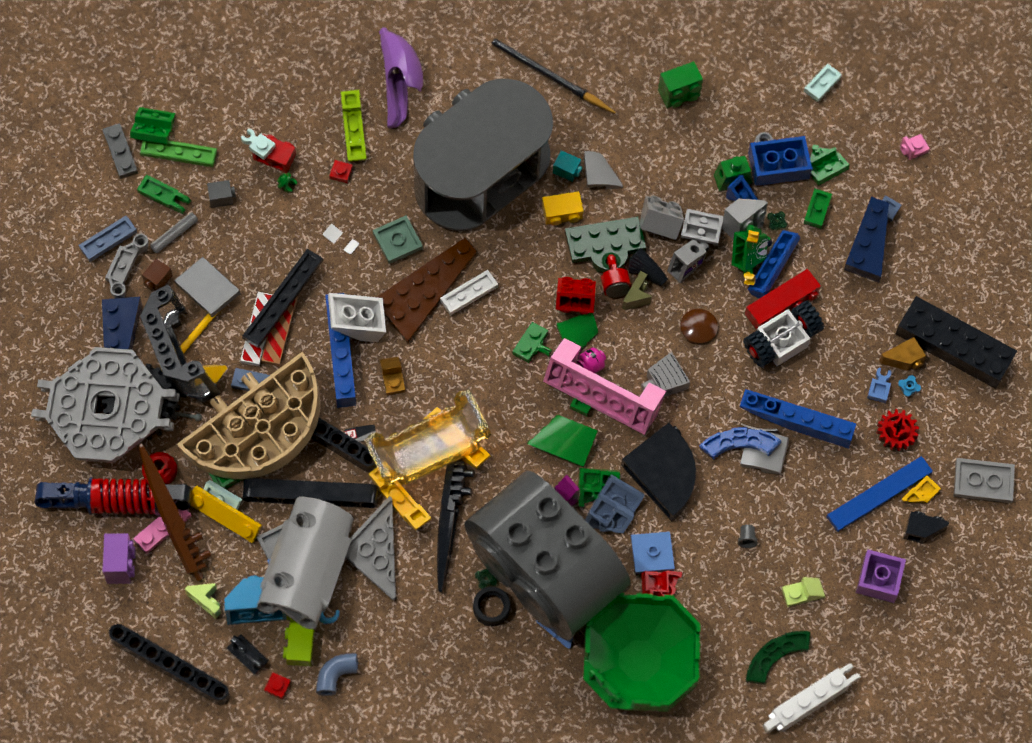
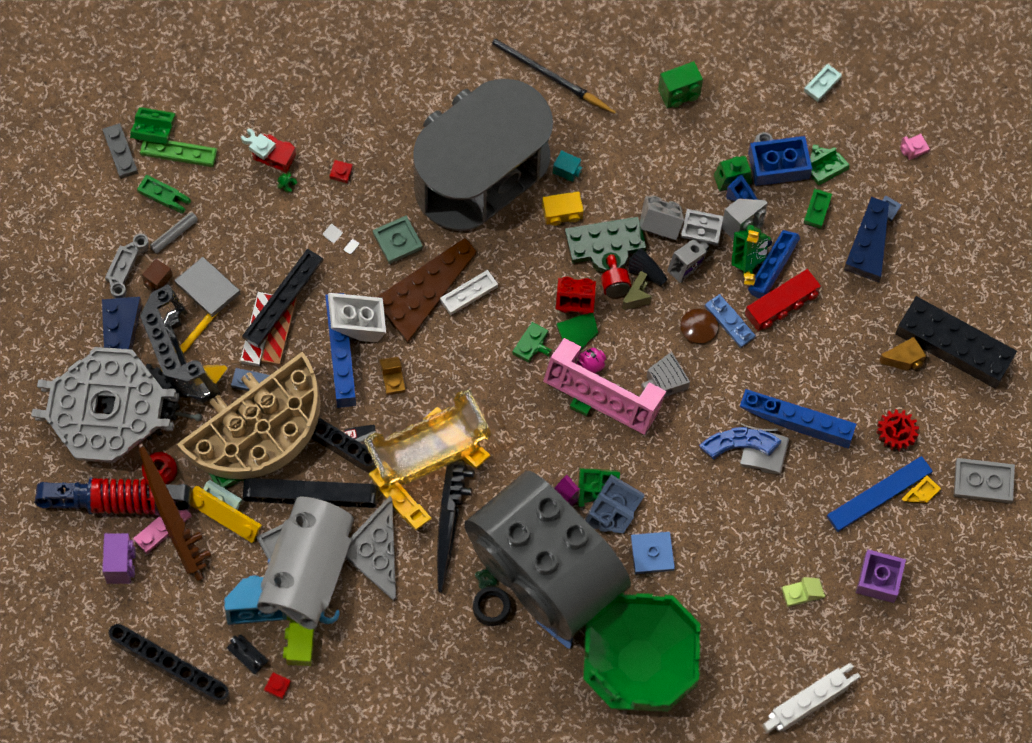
sand blue plate [79,216,137,262] -> none
yellowish green slope [185,584,221,619] -> none
dark grey brick [207,180,236,208] -> none
sand blue cylinder [316,653,358,696] -> none
lime slope [341,90,366,162] -> none
medium lavender piece [379,28,423,128] -> none
green slope [527,414,598,467] -> none
light grey slope [584,151,623,189] -> none
black brick [621,422,696,522] -> none
red slope [641,571,682,597] -> none
dark grey piece [738,525,758,548] -> none
brick [743,301,824,368] -> none
dark green tile [745,631,811,685] -> none
clear green plate [767,211,787,230] -> none
medium blue plate [867,367,891,403] -> none
dark azure plate [898,375,921,397] -> none
black slope [903,511,949,544] -> none
none -> medium blue plate [705,294,756,348]

